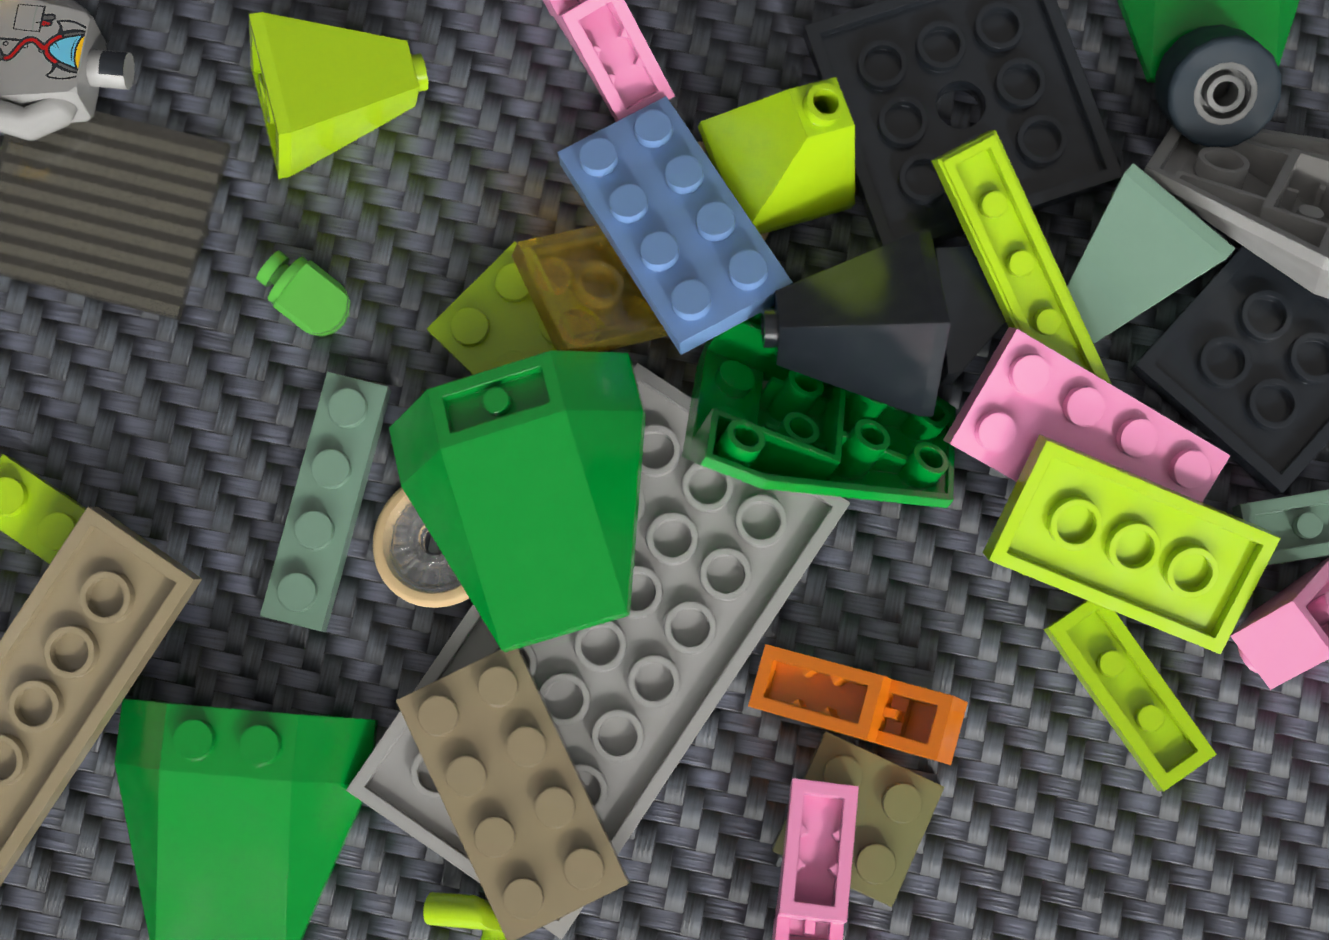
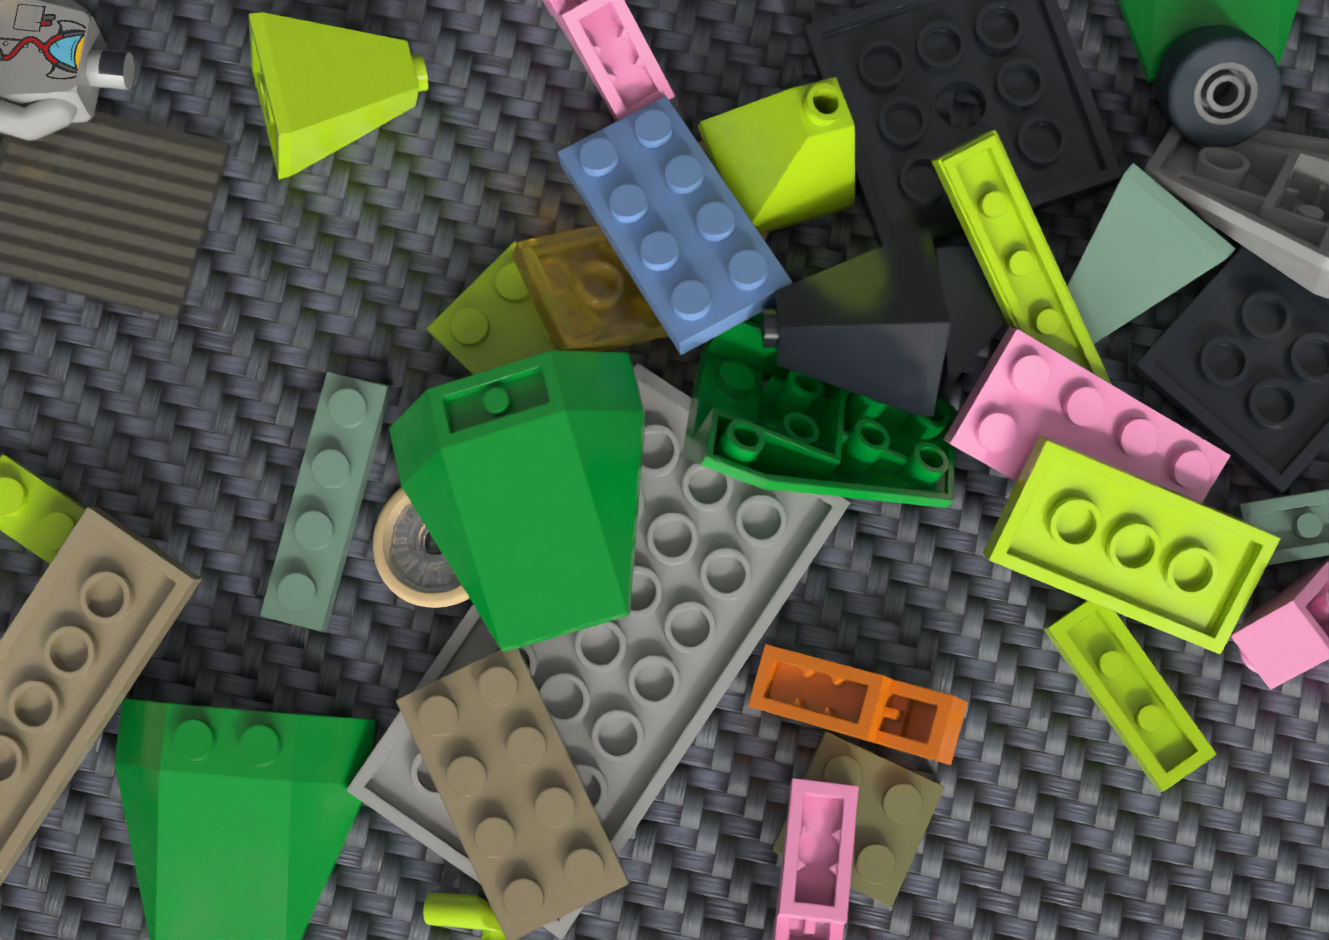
bright green arm [256,250,351,337] -> none

